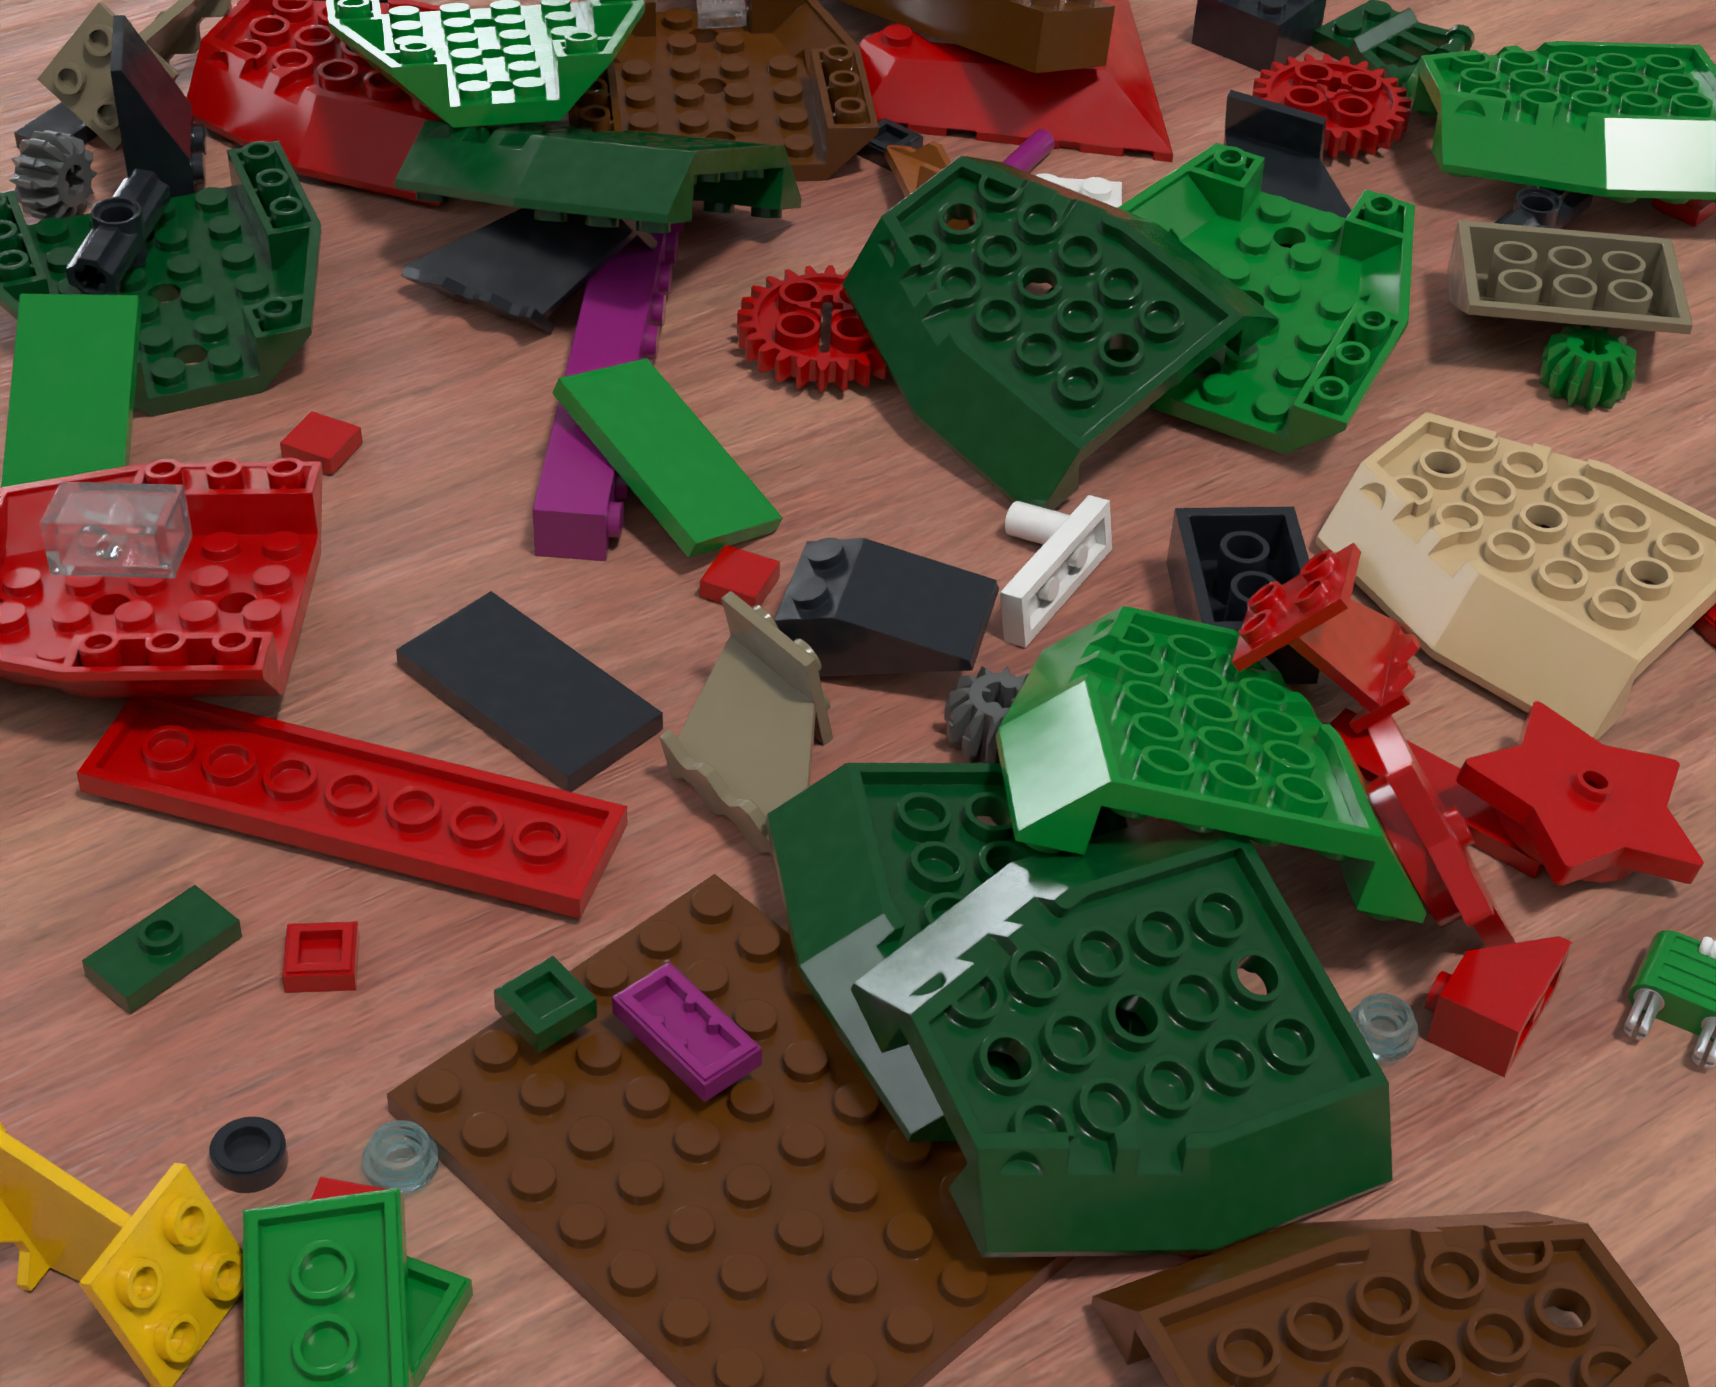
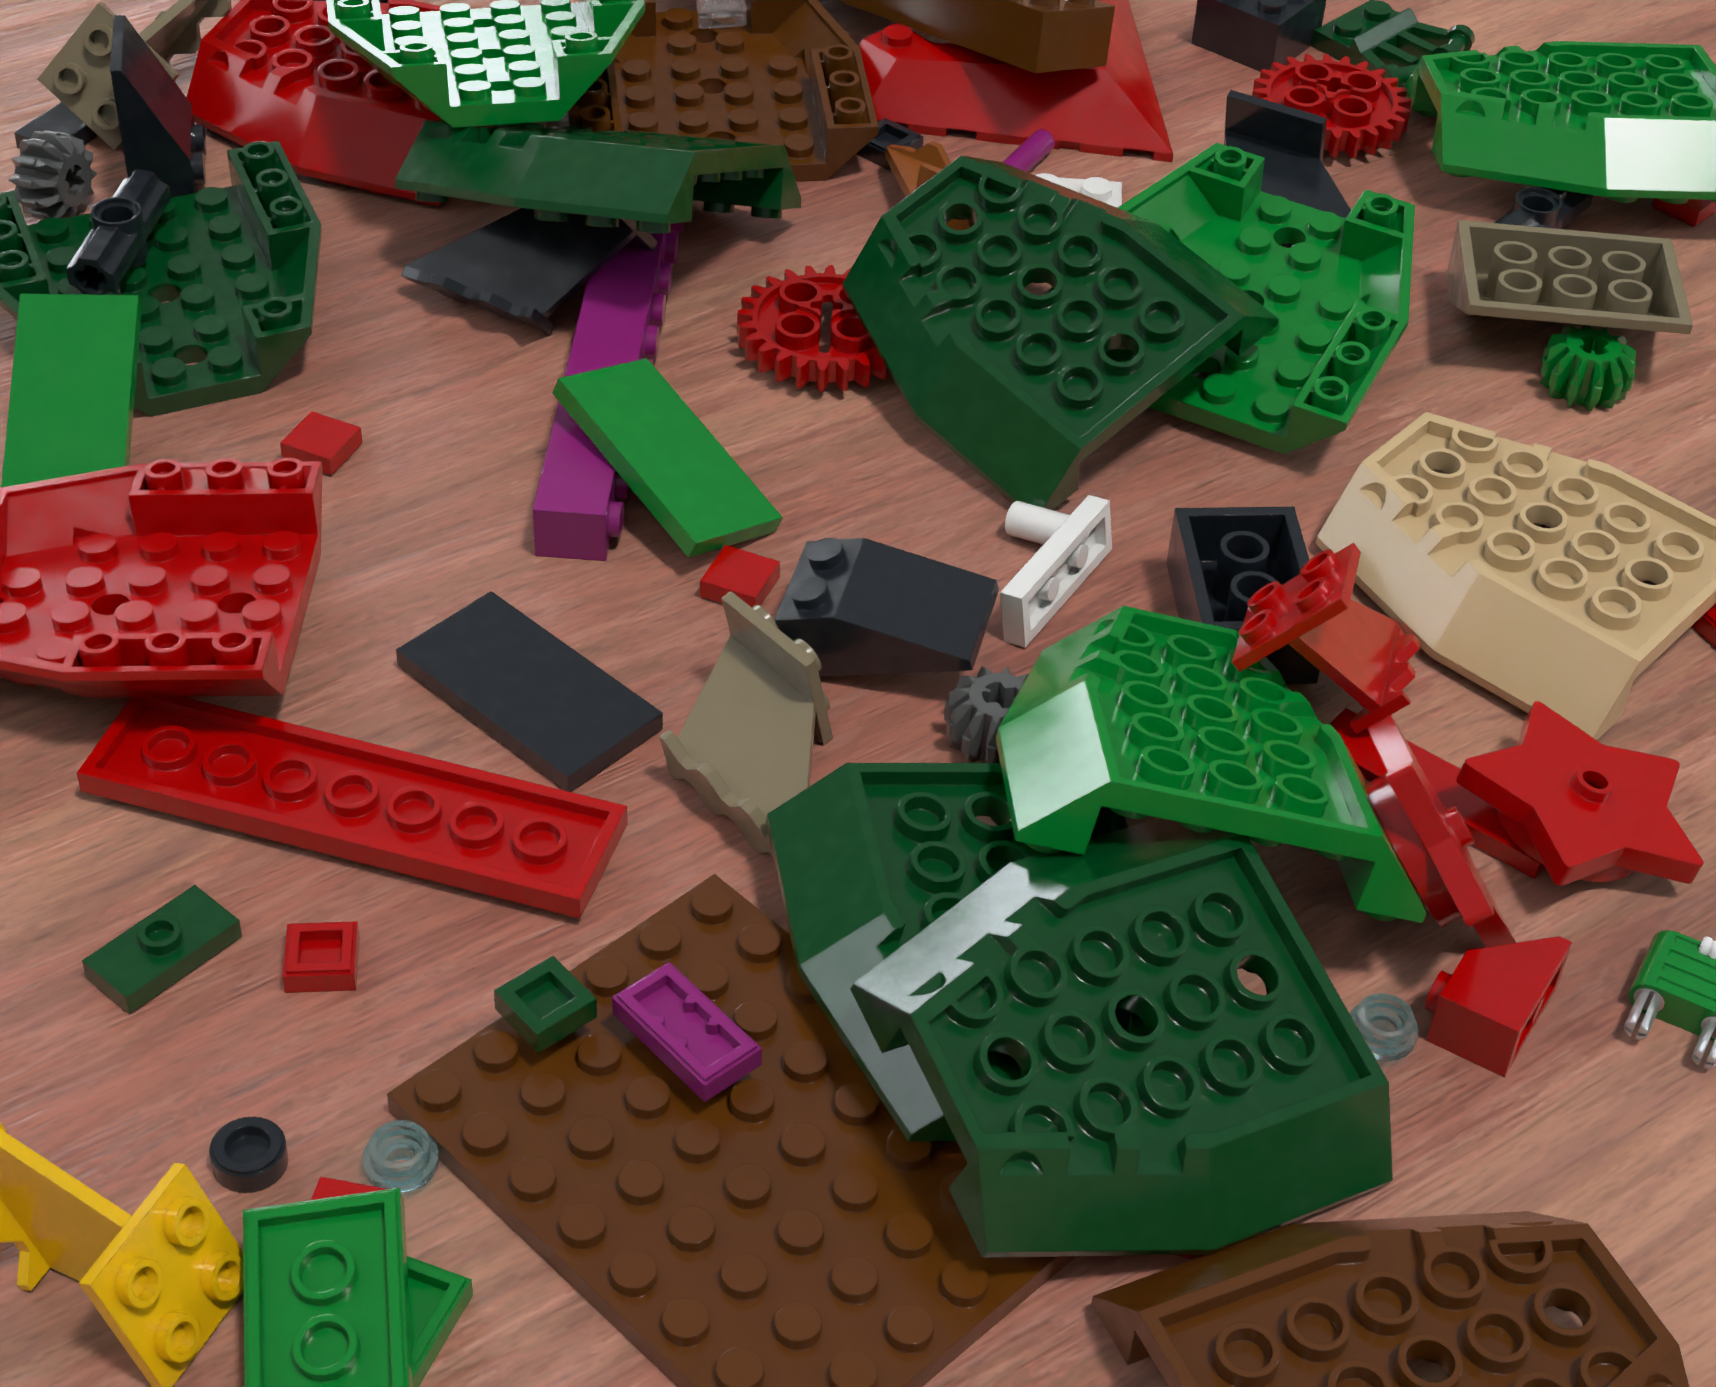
clear brick [40,482,193,578] -> none

